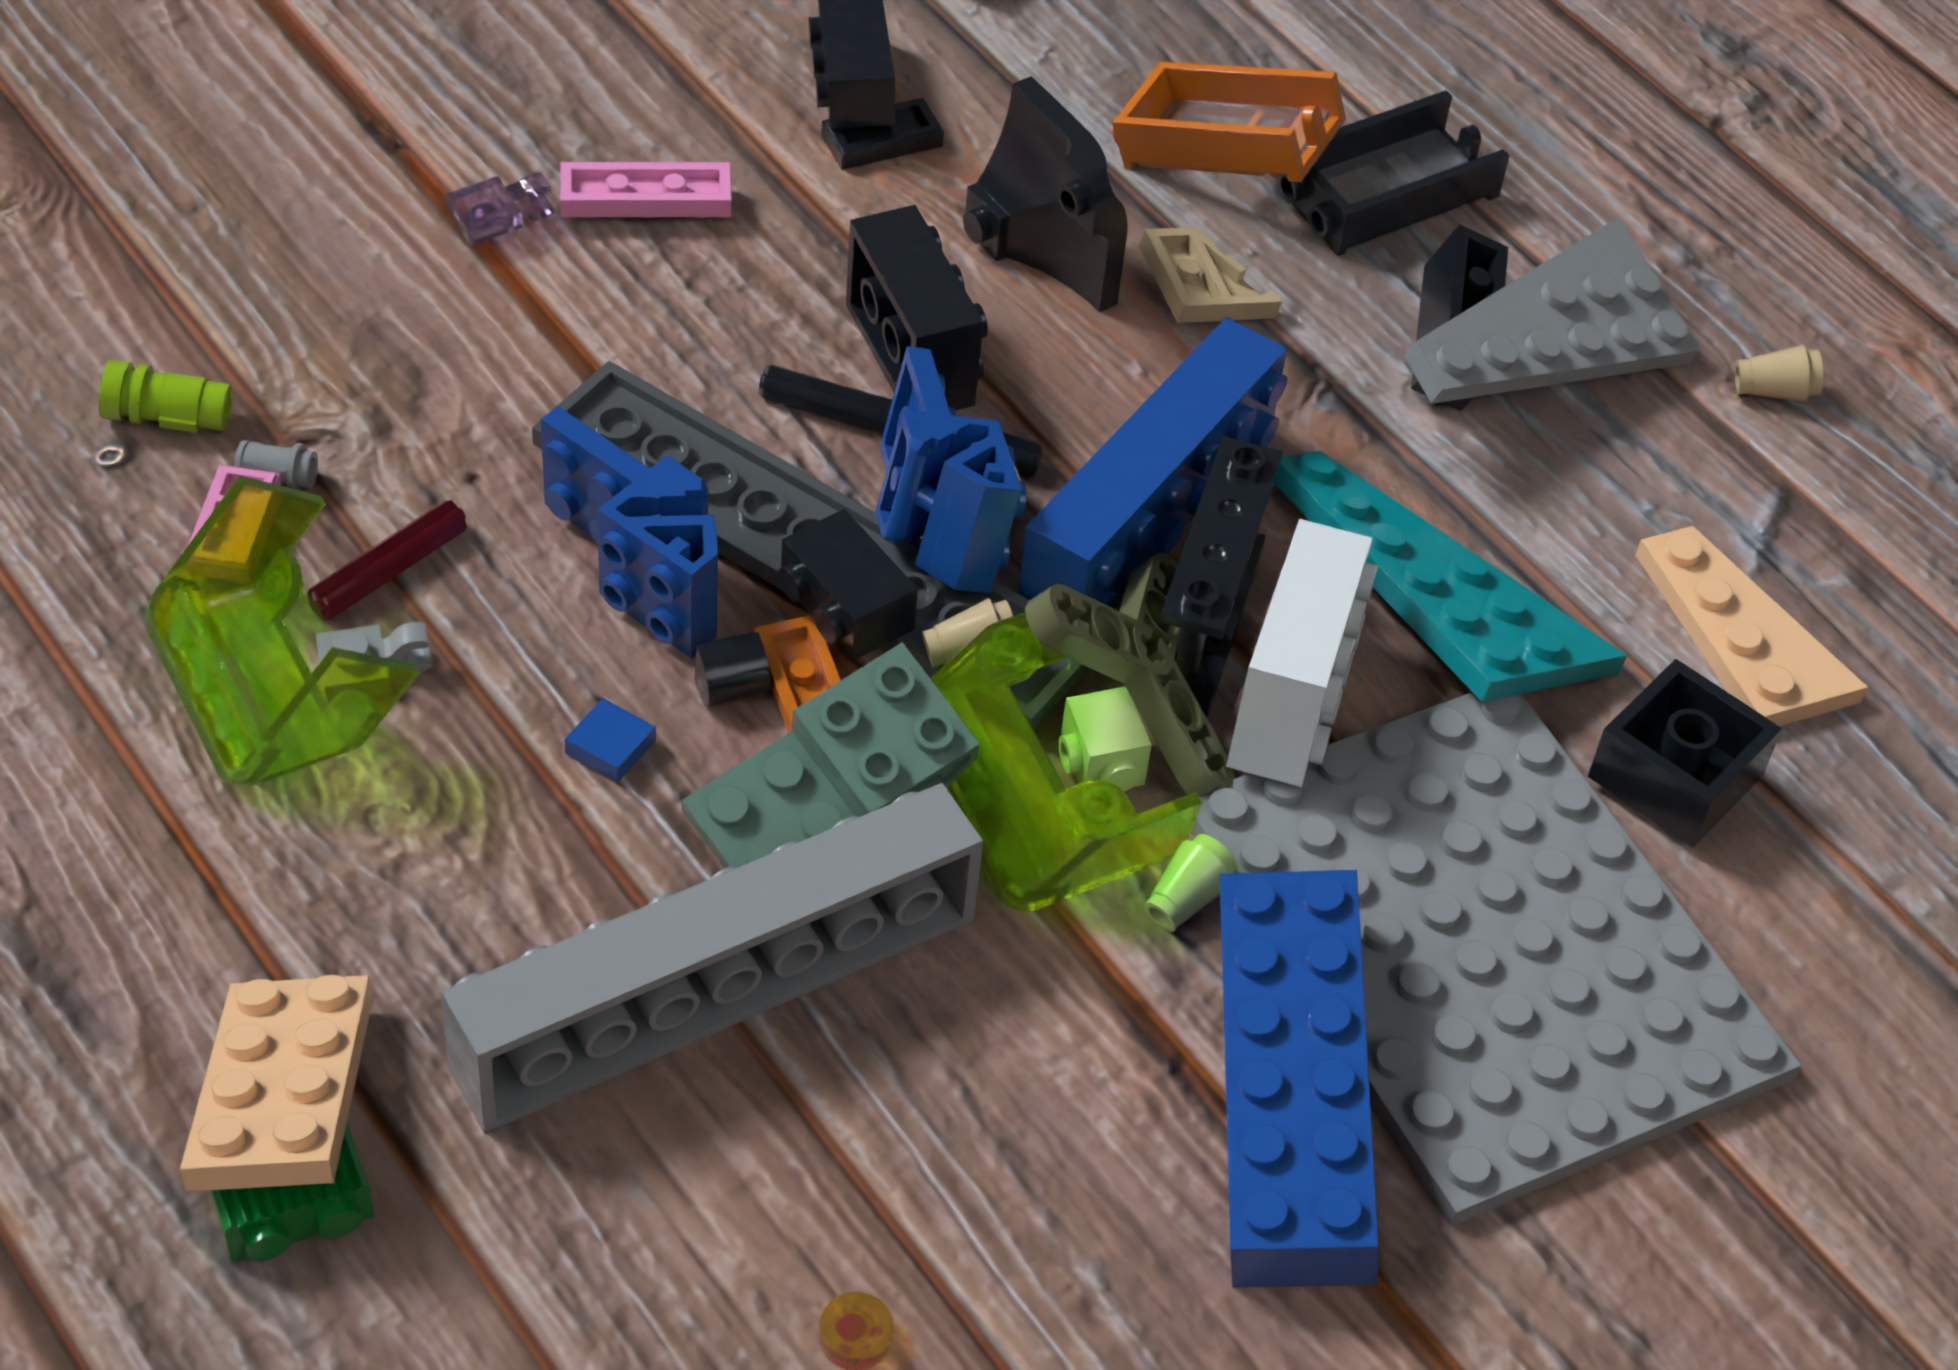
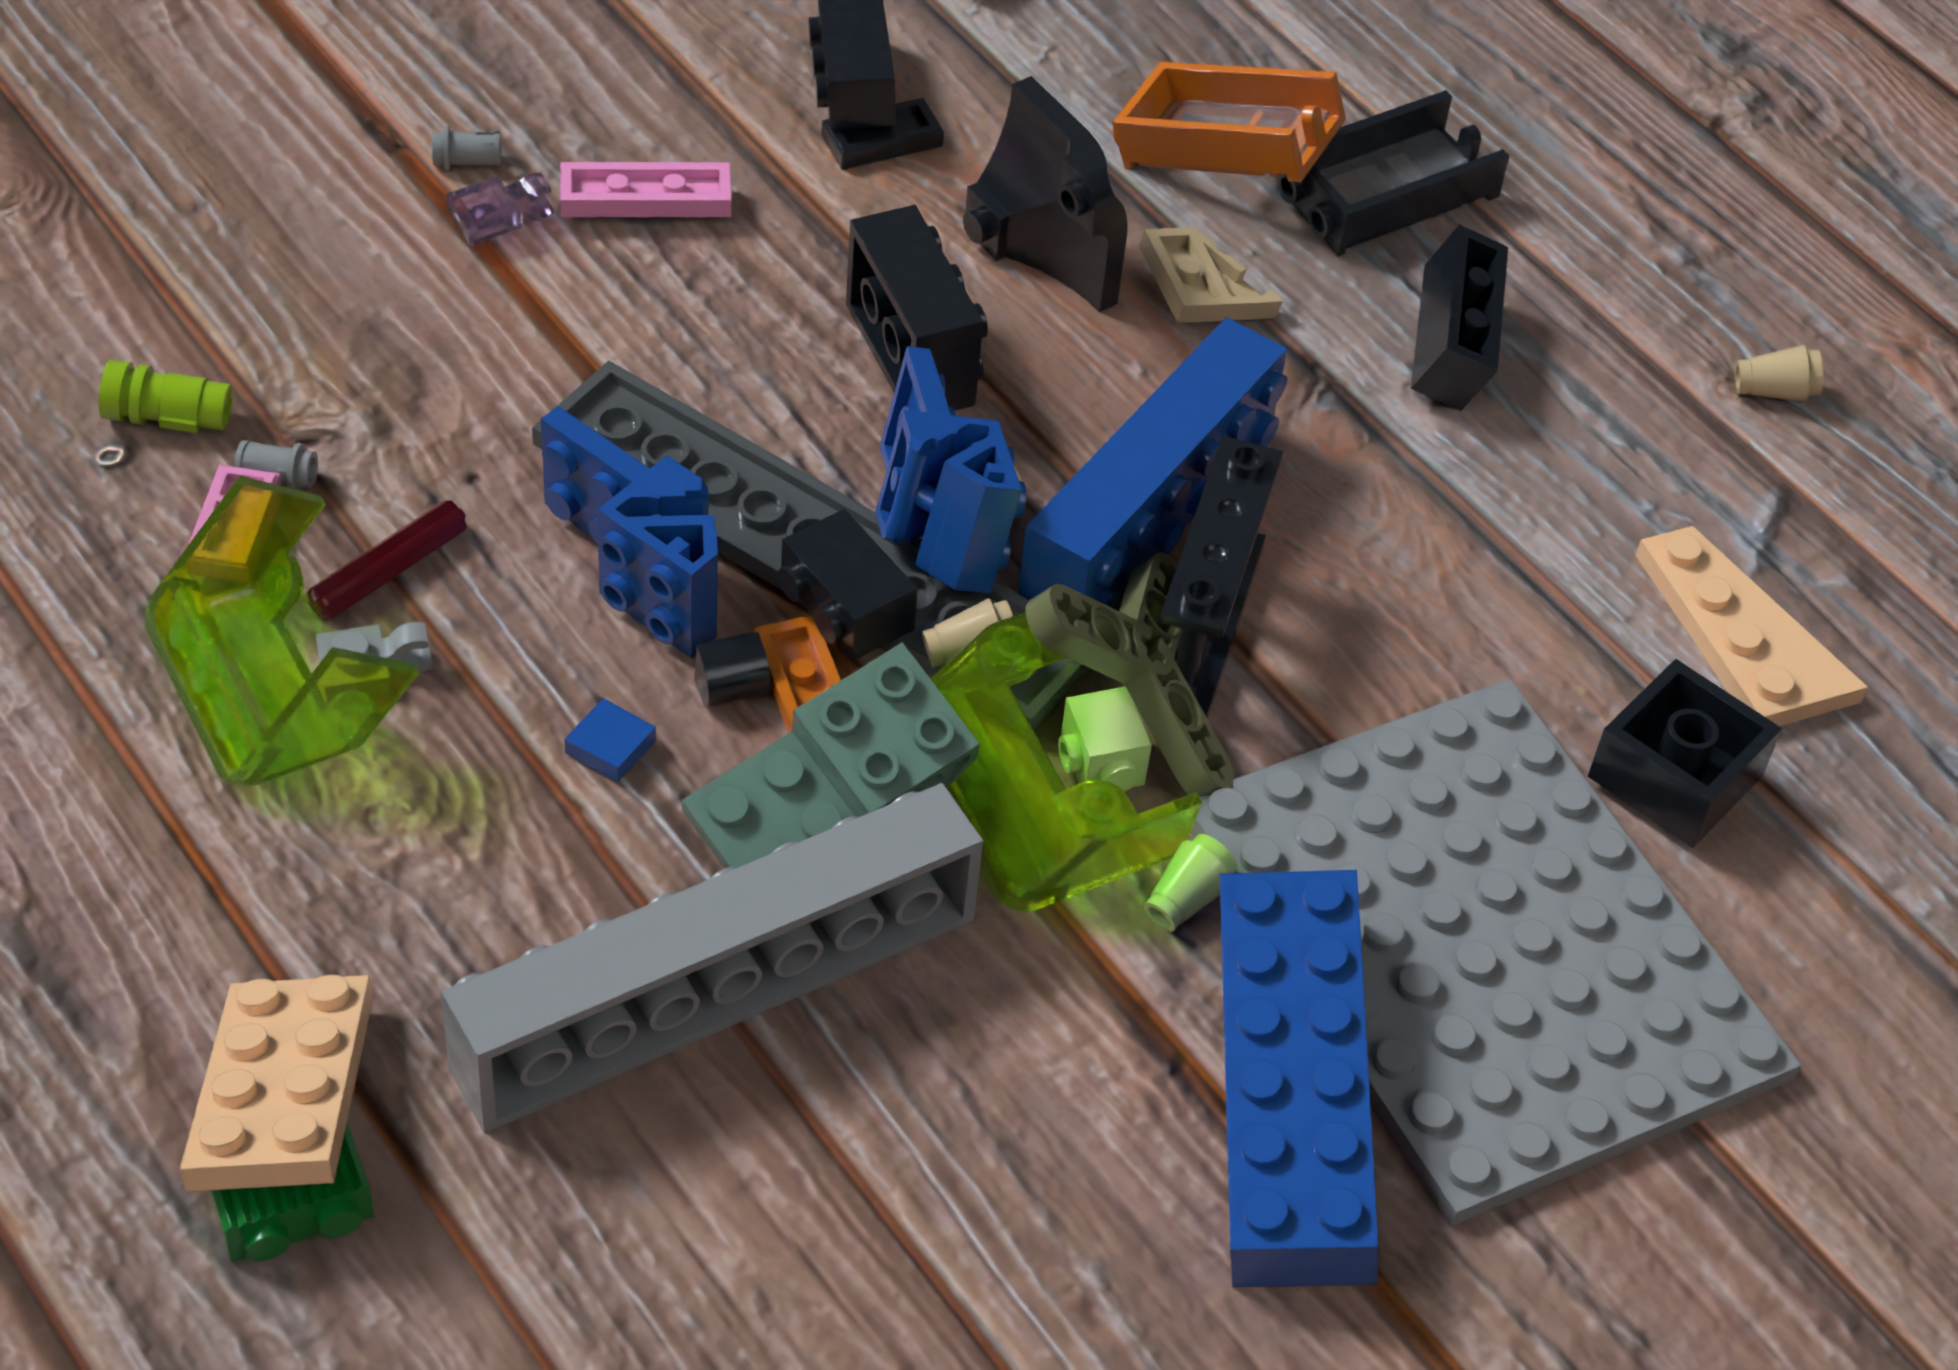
black axle [759,364,1042,477] -> none
clear yellow tile [819,1292,894,1370] -> none
white brick [1226,519,1378,787] -> none
teal wing [1274,451,1628,702] -> none
light grey wing [1404,216,1701,404] -> none
none -> light grey pin [432,126,502,171]

